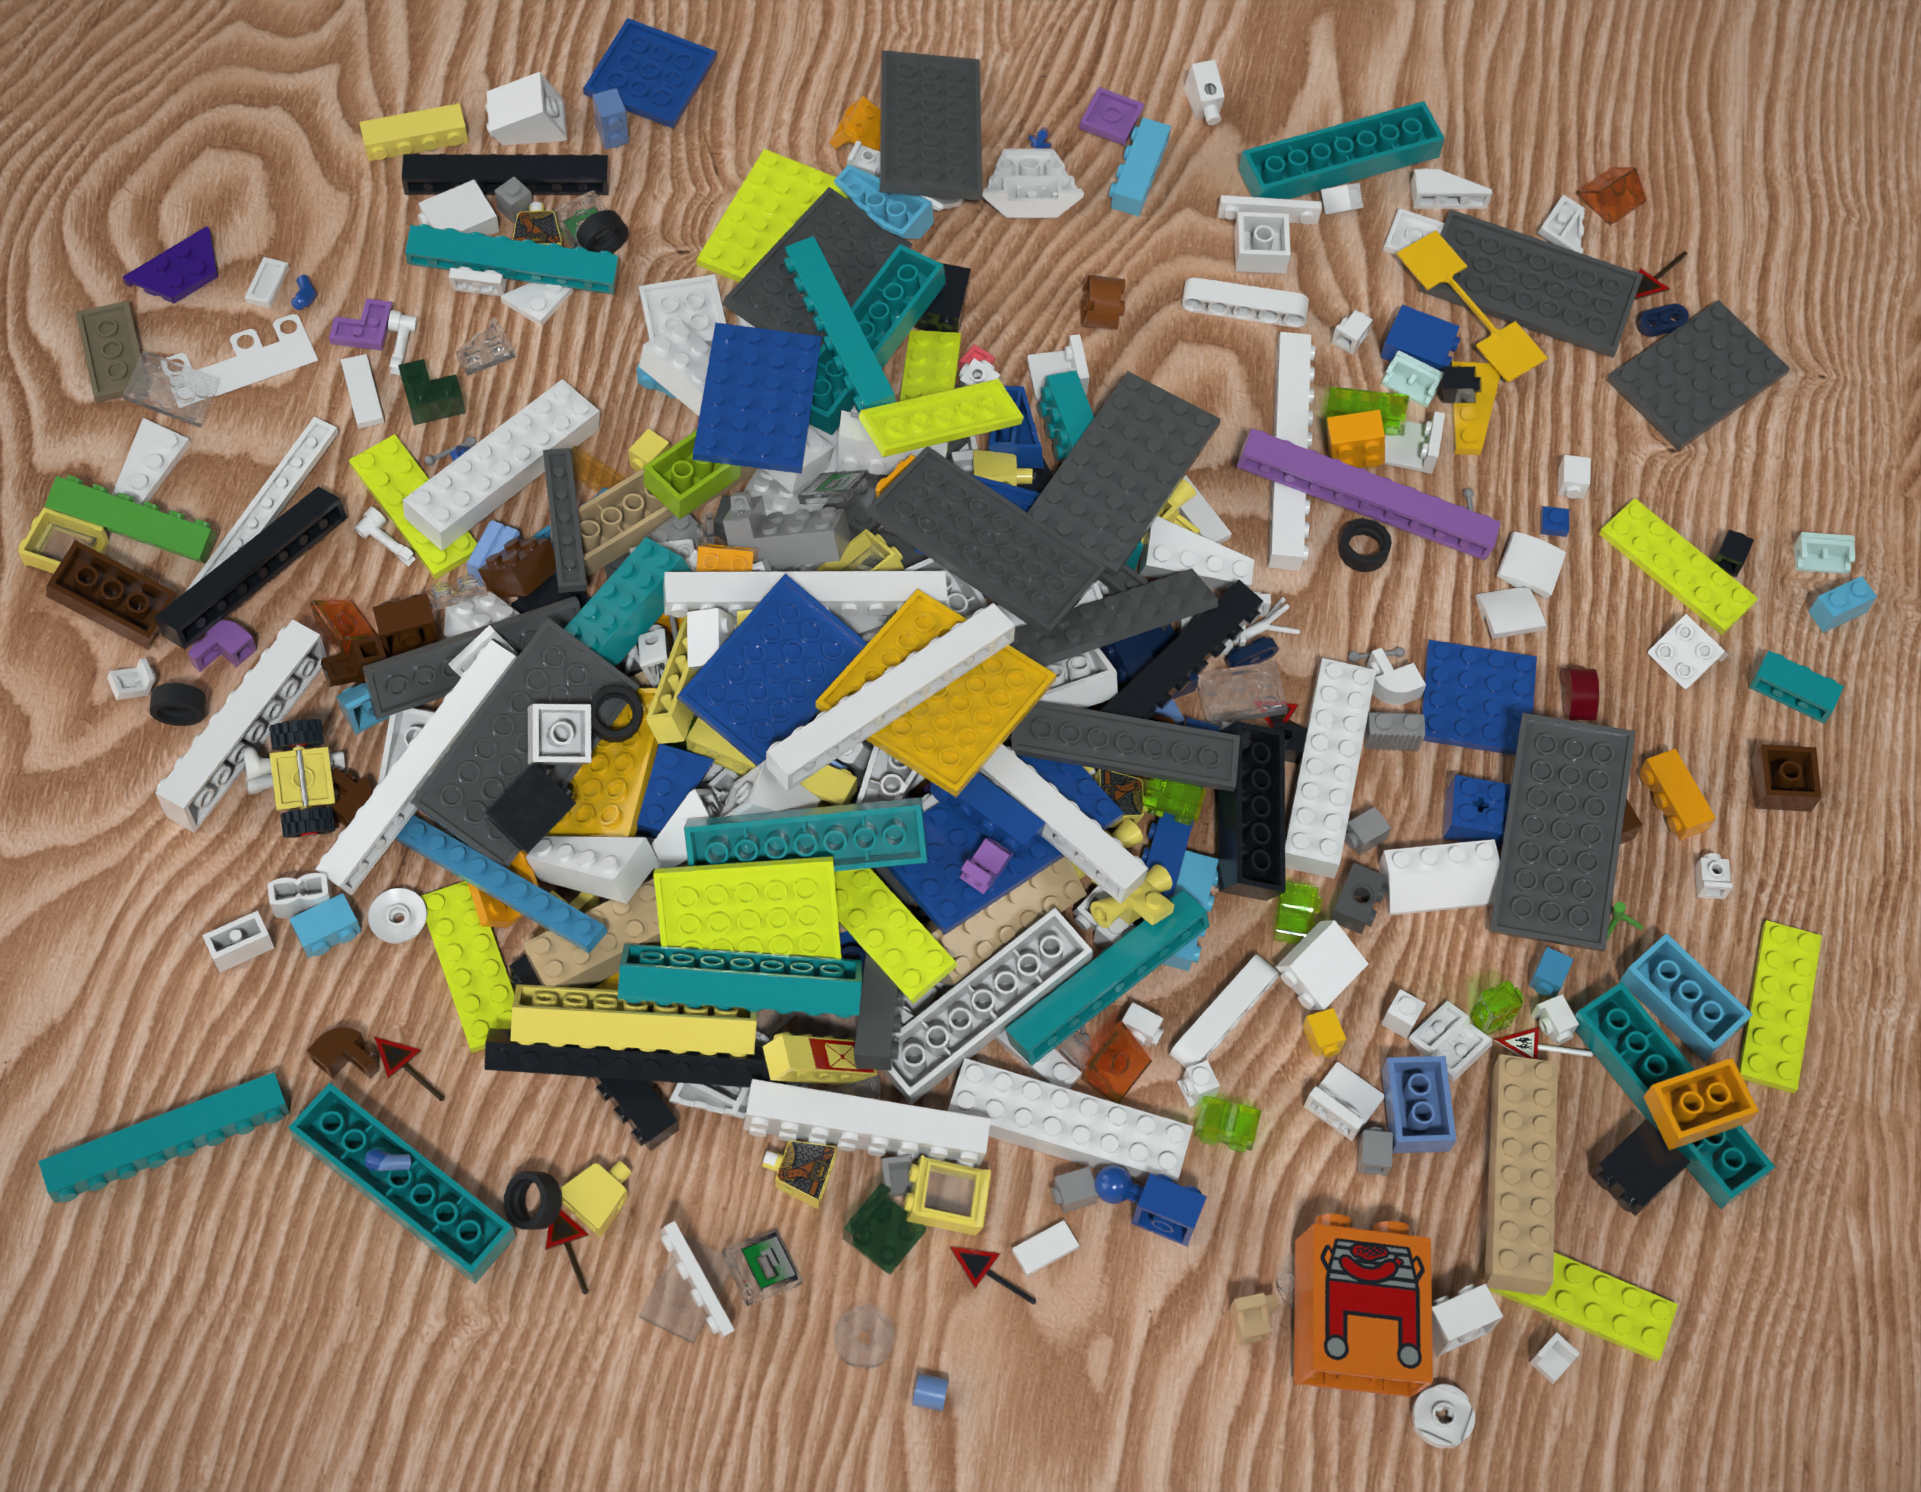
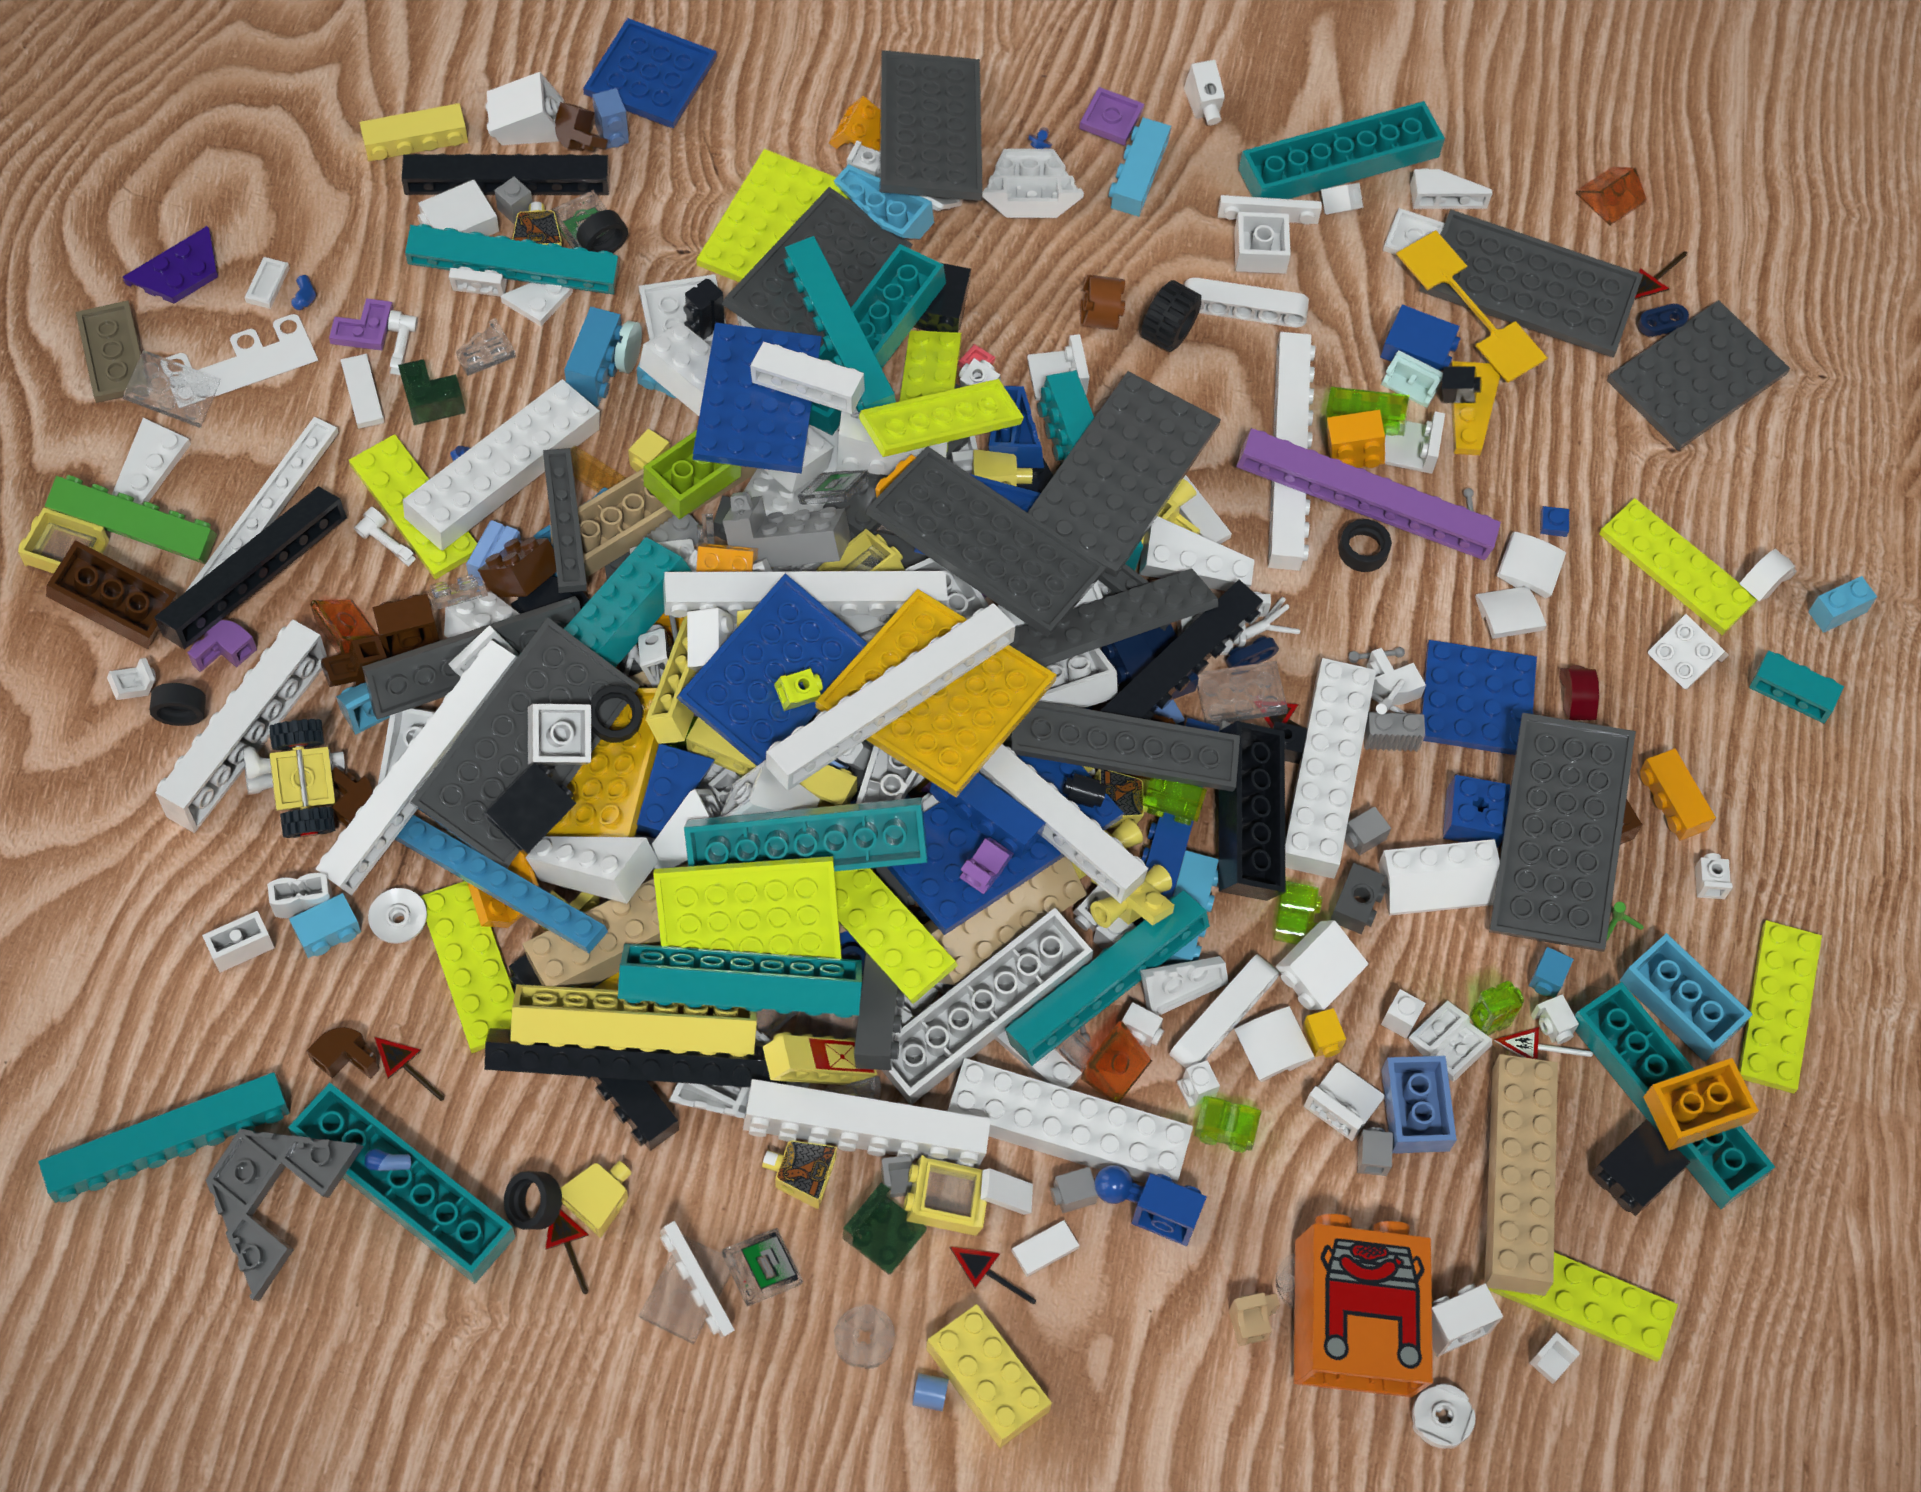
light grey hinge [424,437,476,466] -> none
white brick [1331,310,1373,355] -> none
white wing [1538,194,1584,254] -> none
white brick [1558,455,1591,499] -> none
black brick [1714,529,1754,577] -> none
reddish brown brick [1752,744,1821,812] -> none
light aqua hinge [1794,532,1855,574] -> none
none -> dark grey wing [206,1129,364,1301]
none -> reddish brown brick [555,102,608,151]
none -> dark azure brick [564,306,623,407]
none -> light aqua tile [614,320,642,374]
none -> black brick [683,278,725,340]
none -> white brick [750,342,865,414]
none -> neon yellow brick [774,668,823,711]
none -> light yellow brick [926,1304,1052,1448]
none -> white tile [981,1168,1033,1215]
none -> black brick [1062,773,1107,808]
none -> white wing [1140,956,1228,1016]
none -> black tyre [1141,280,1202,352]
none -> white slope [1234,1006,1315,1082]
none -> white plant [1371,679,1406,714]
none -> white brick [1739,549,1797,601]

